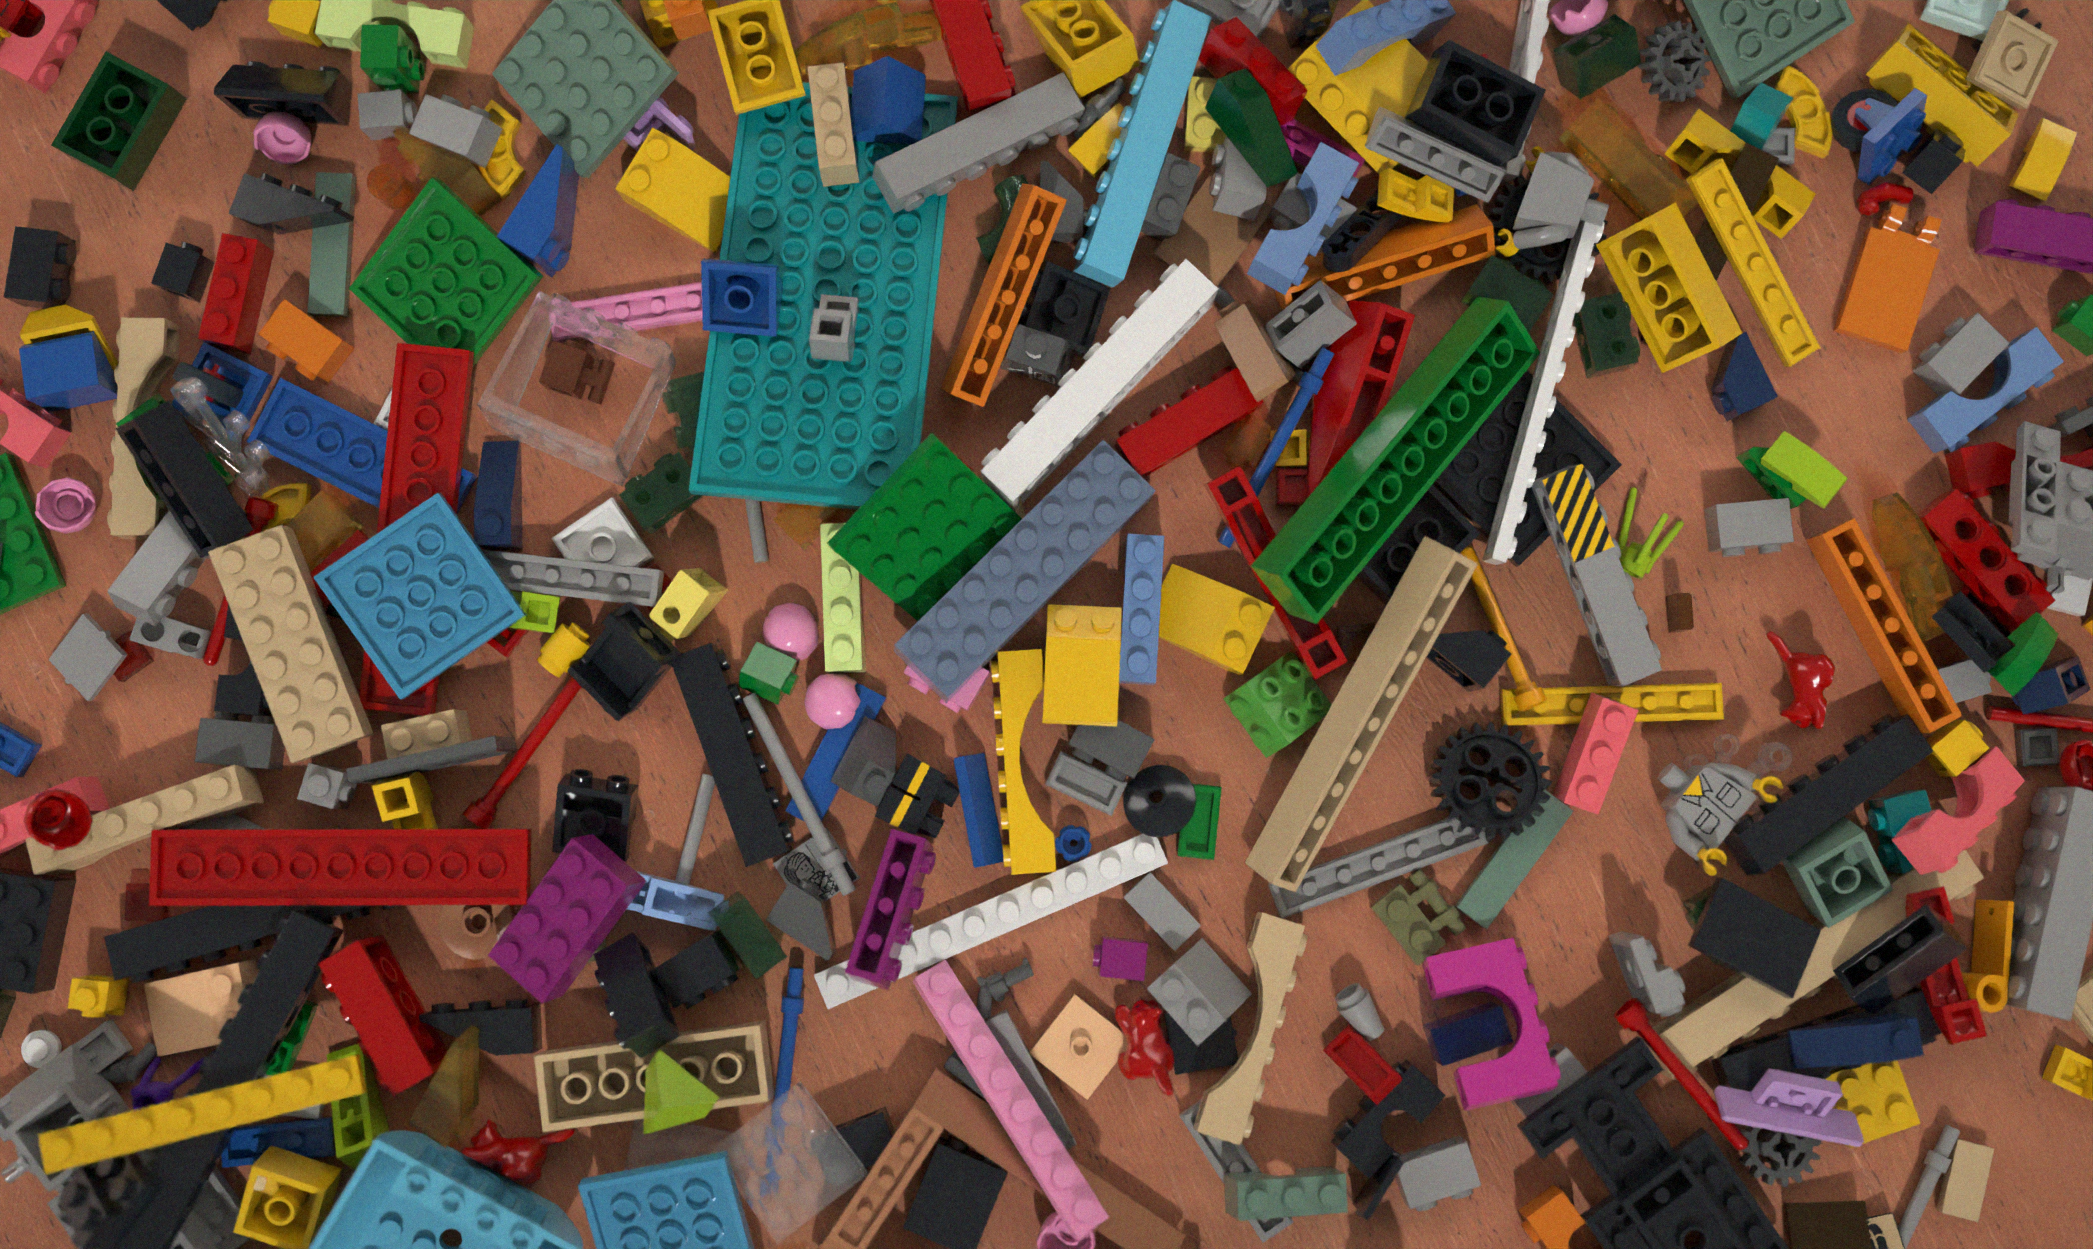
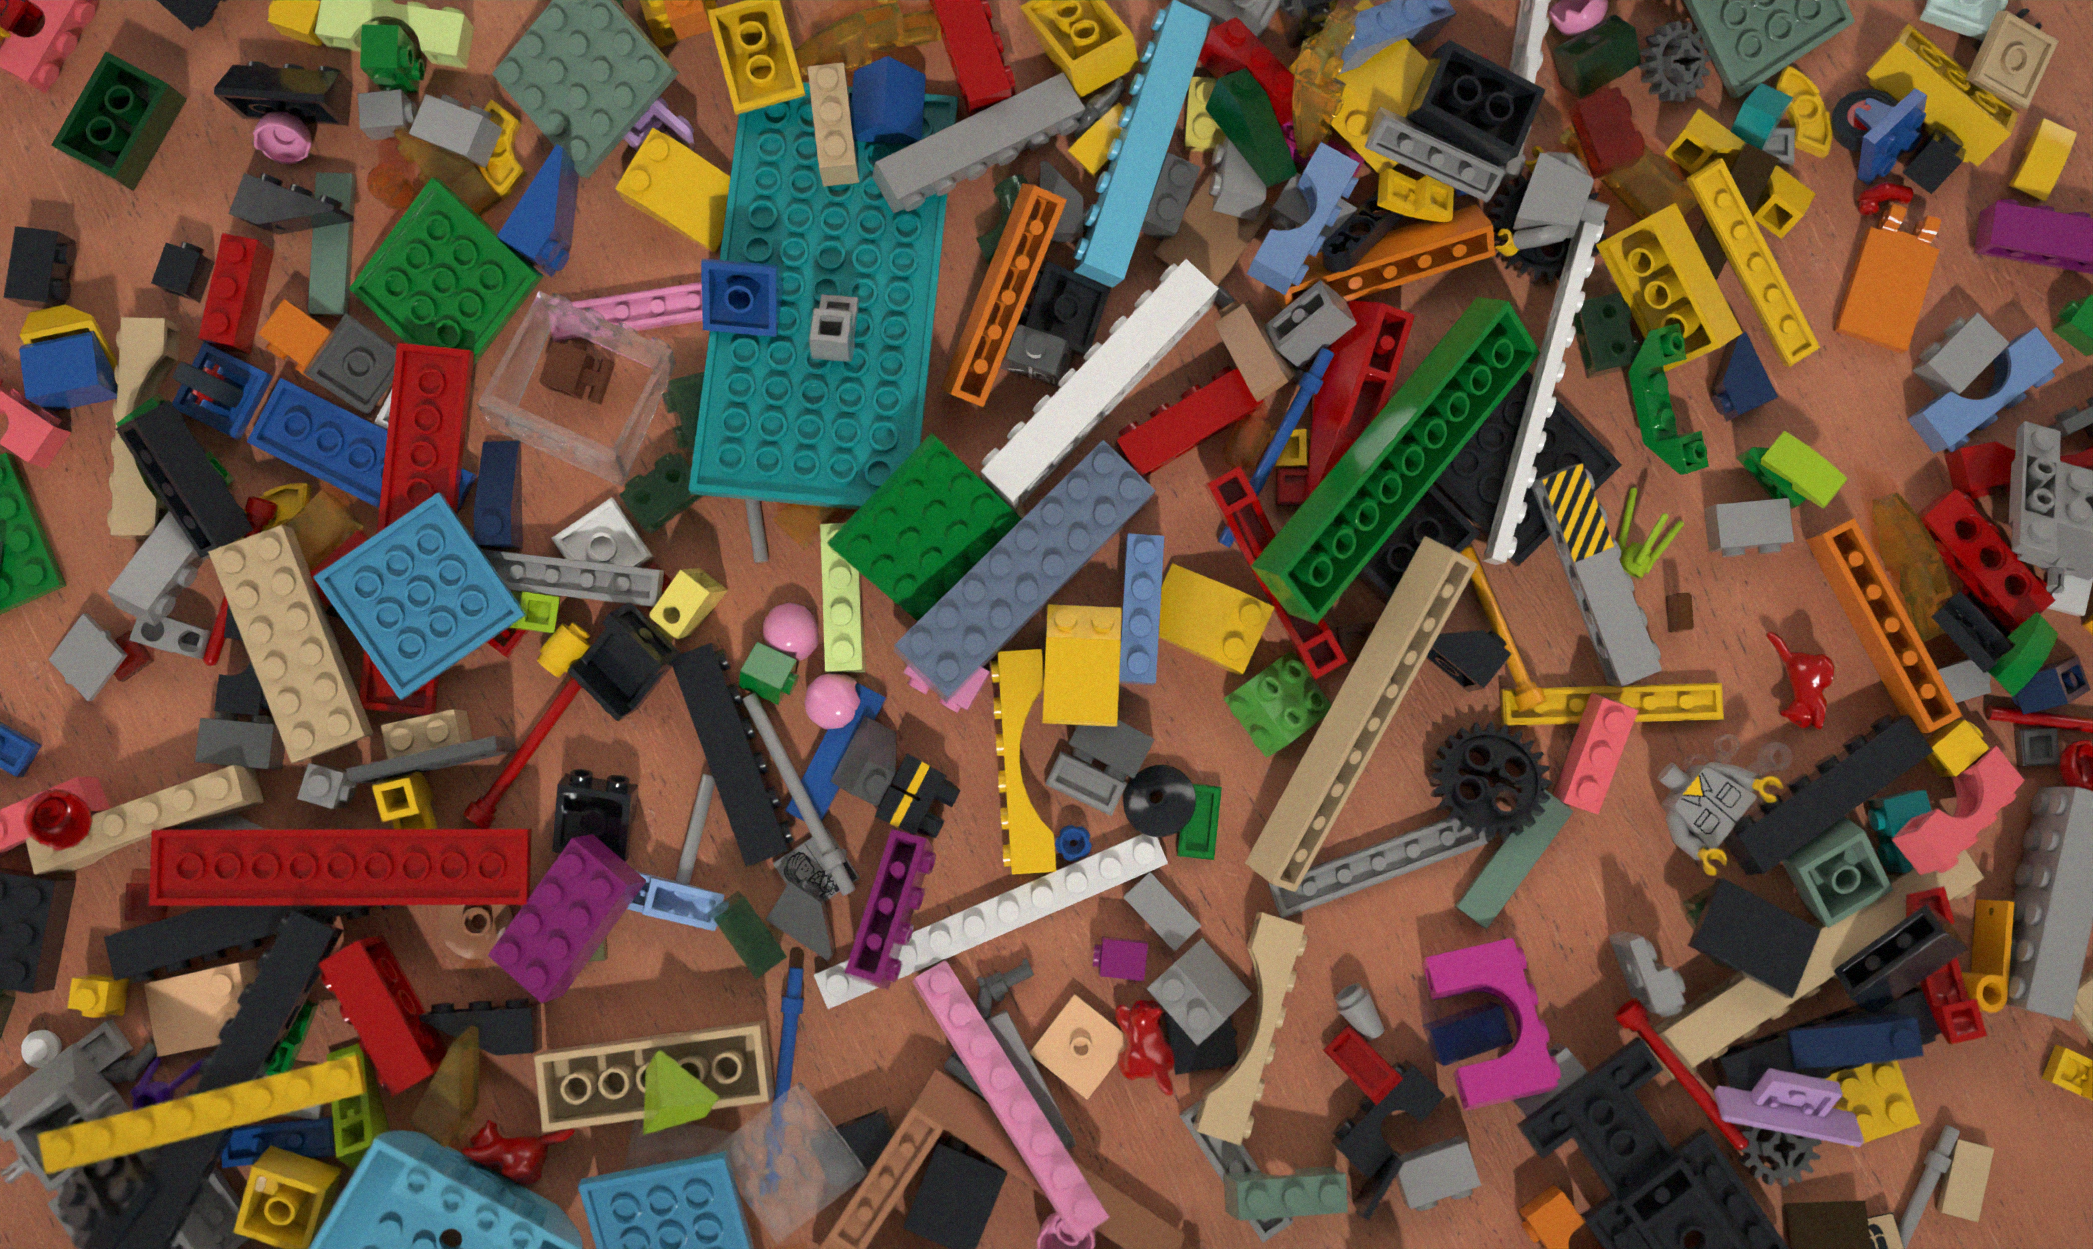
bright pink hair [35,478,96,534] -> none
clear plant [171,377,271,497] -> none
black brick [593,932,680,1059] -> none
black brick [652,929,744,1009] -> none
blue tile [954,753,1003,868] -> none
olive plate [1370,868,1466,966] -> none
clear green brick [1461,255,1554,332] -> none
none -> dark grey tile [303,313,397,416]
none -> clear yellow slope [1292,4,1359,158]
none -> clear red brick [1568,87,1645,179]
none -> green slope [1628,323,1709,475]

